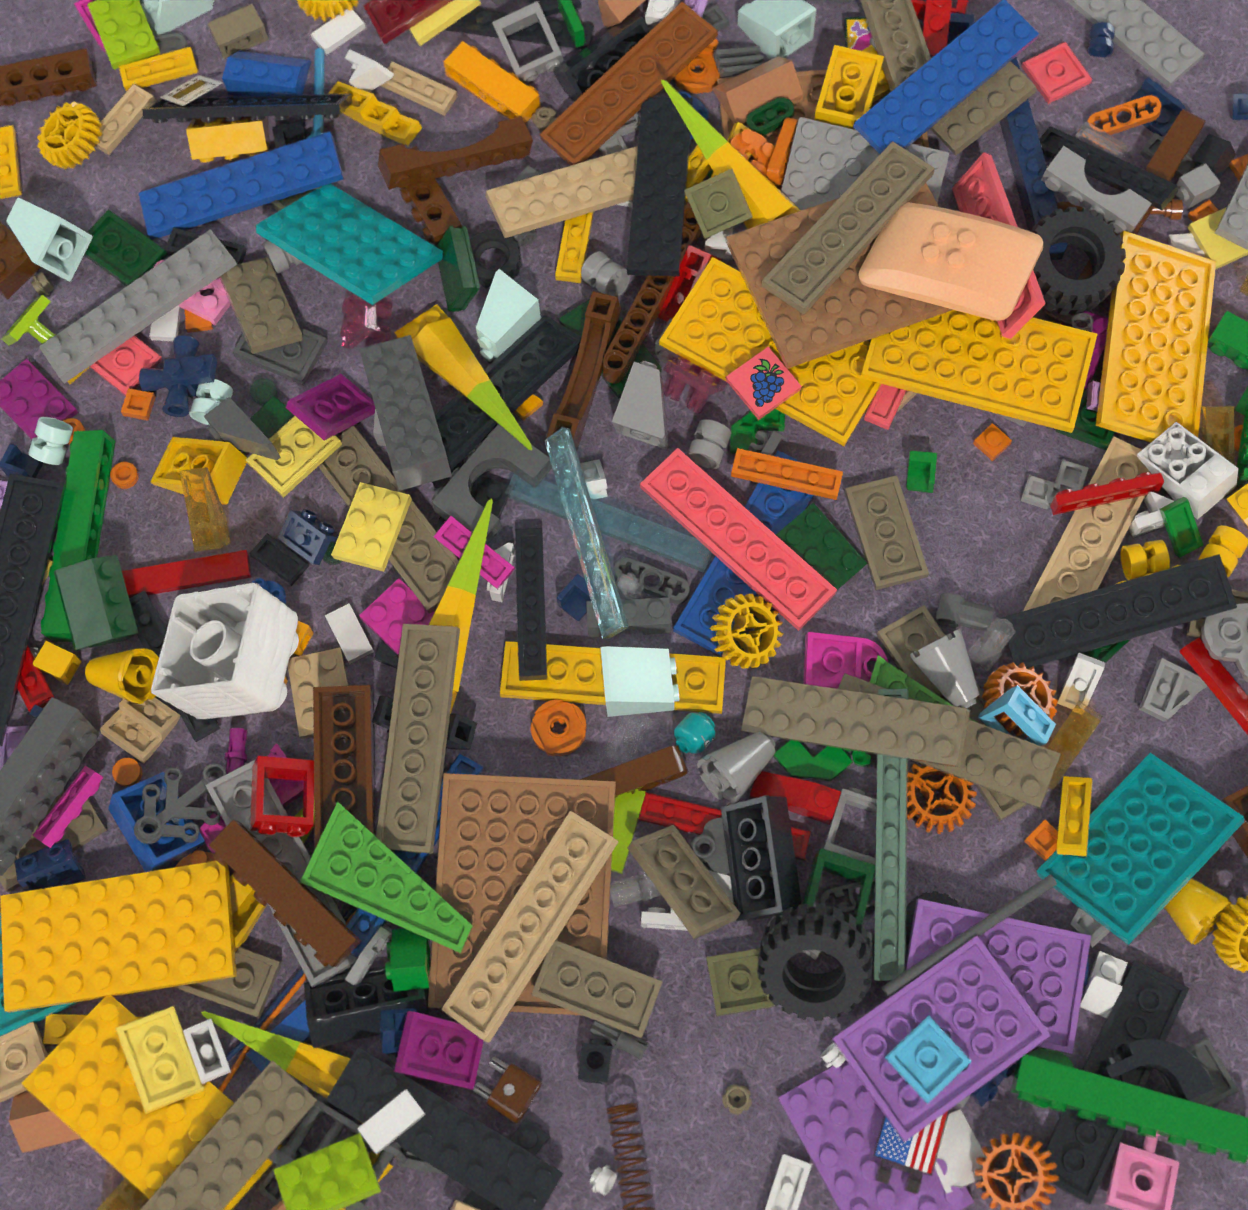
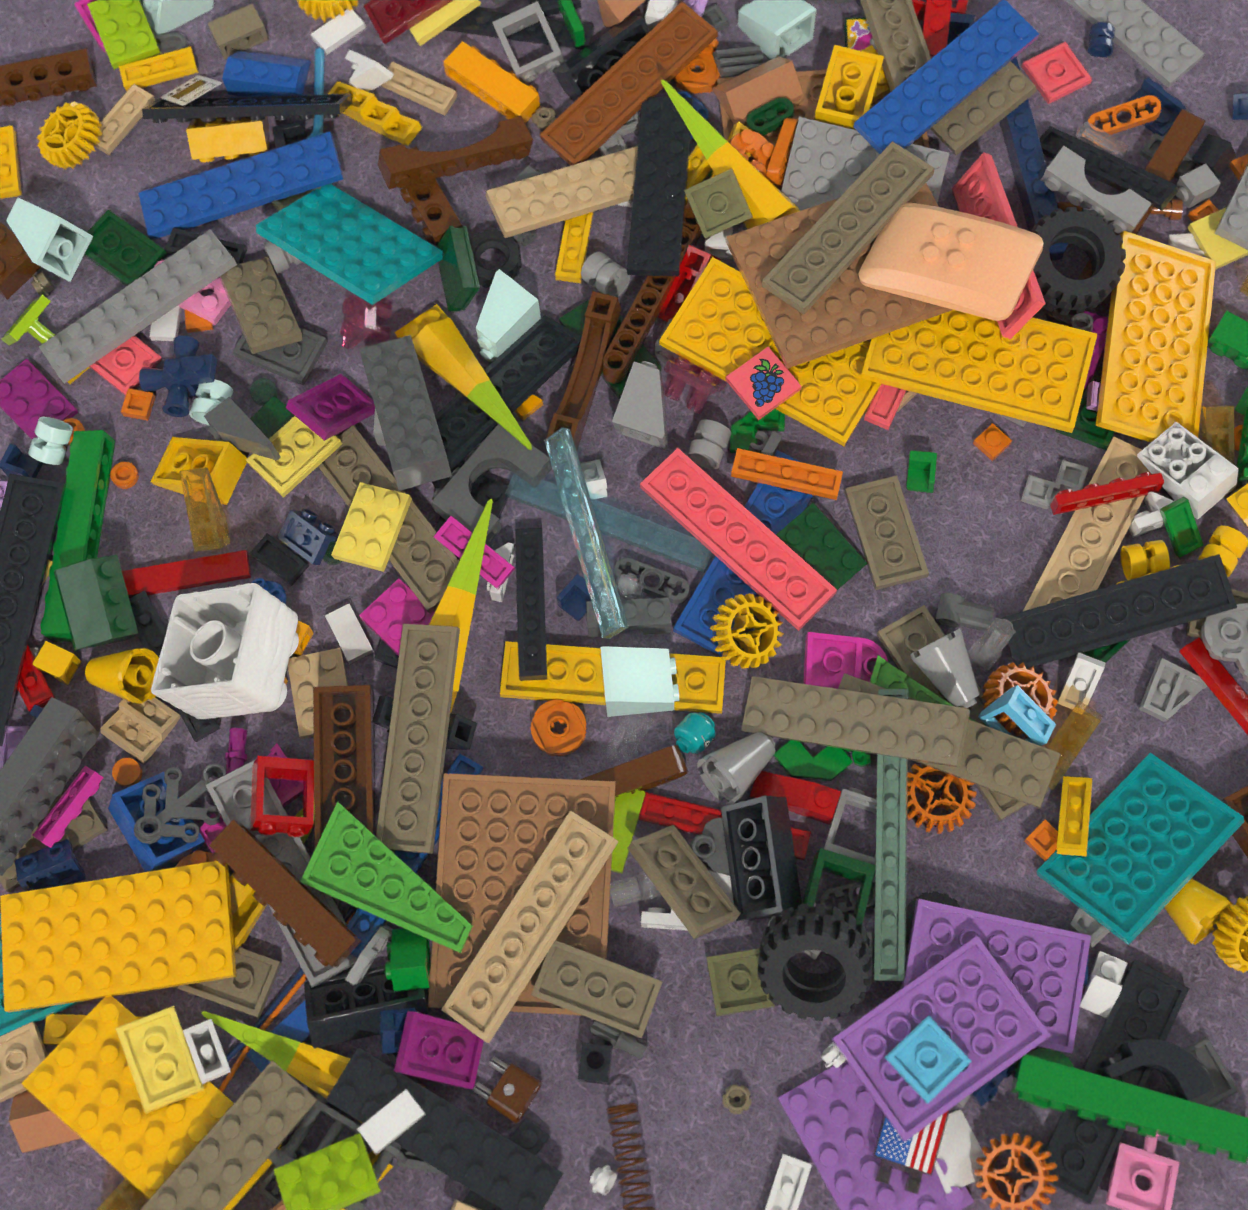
dark grey piece [882,875,1057,997] -> none

